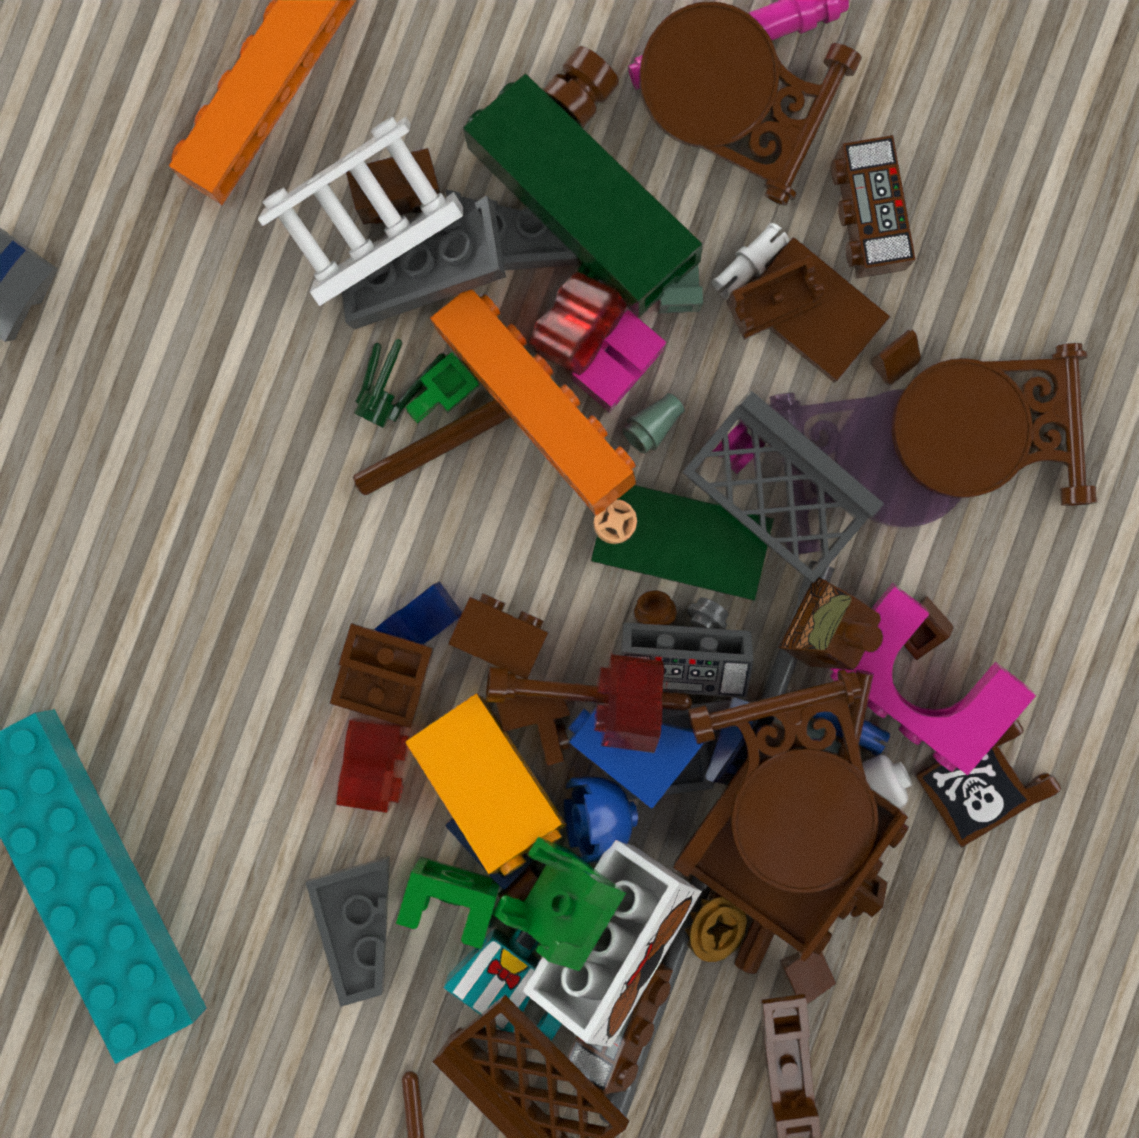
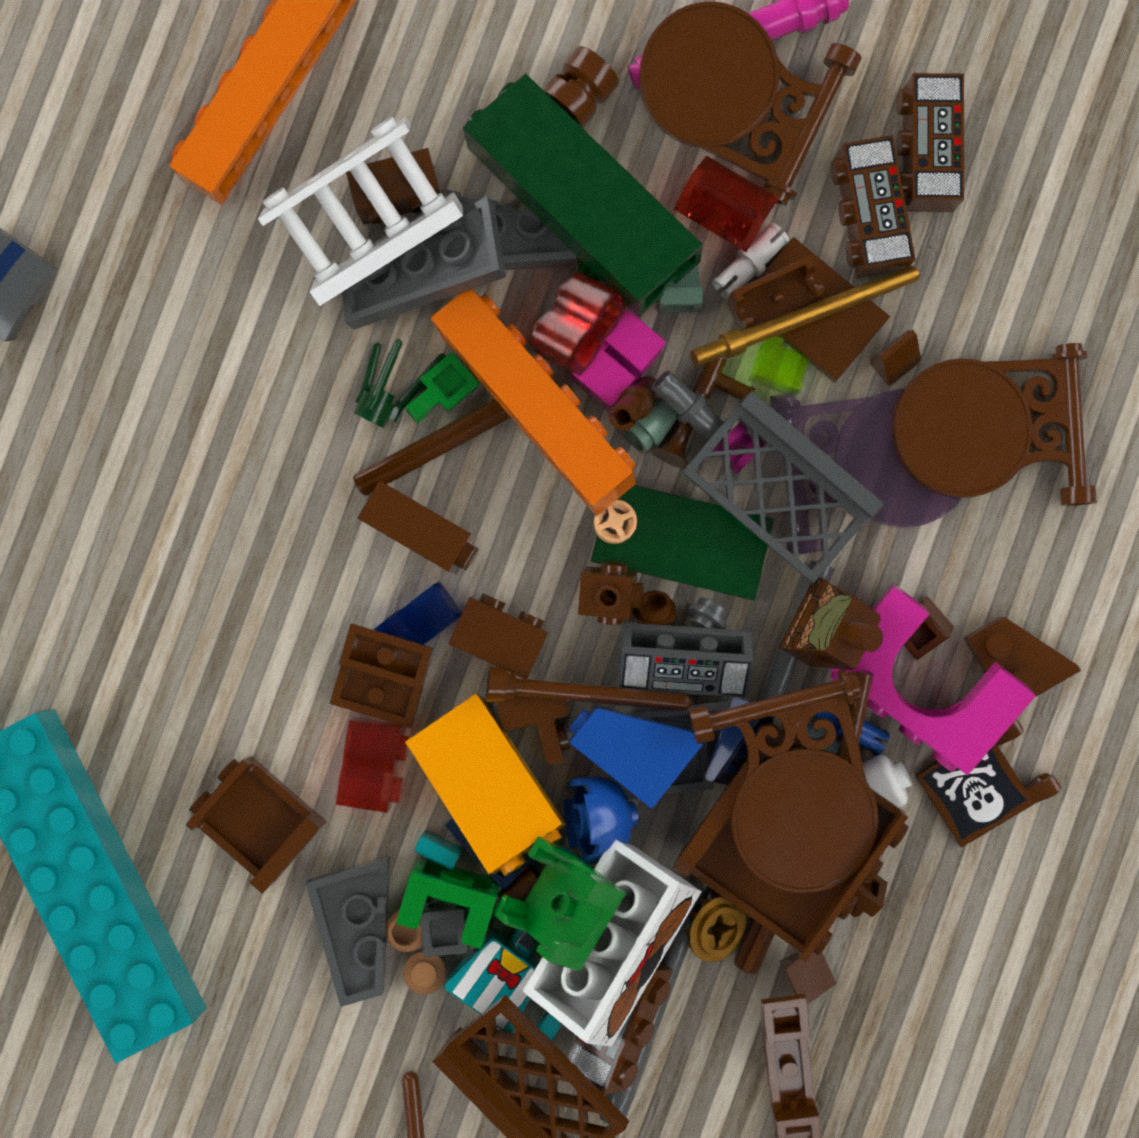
clear red brick [594,654,664,753] -> none
none -> reddish brown panel [185,756,327,894]
none -> reddish brown brick [357,480,479,574]
none -> medium nougat plate [386,909,423,952]
none -> medium nougat plate [403,950,446,994]
none -> teal tile [414,829,463,870]
none -> dark grey brick [420,901,470,957]
none -> reddish brown brick [578,561,644,625]
none -> reddish brown pin [609,376,659,431]
none -> reddish brown piece [650,357,755,469]
none -> dark grey pin [651,370,731,445]
none -> clear red brick [674,155,779,252]
none -> pearl gold bar [690,266,919,367]
none -> clear neon green panel [748,336,809,398]
none -> brick [897,73,964,212]
none -> reddish brown wing [964,617,1081,697]

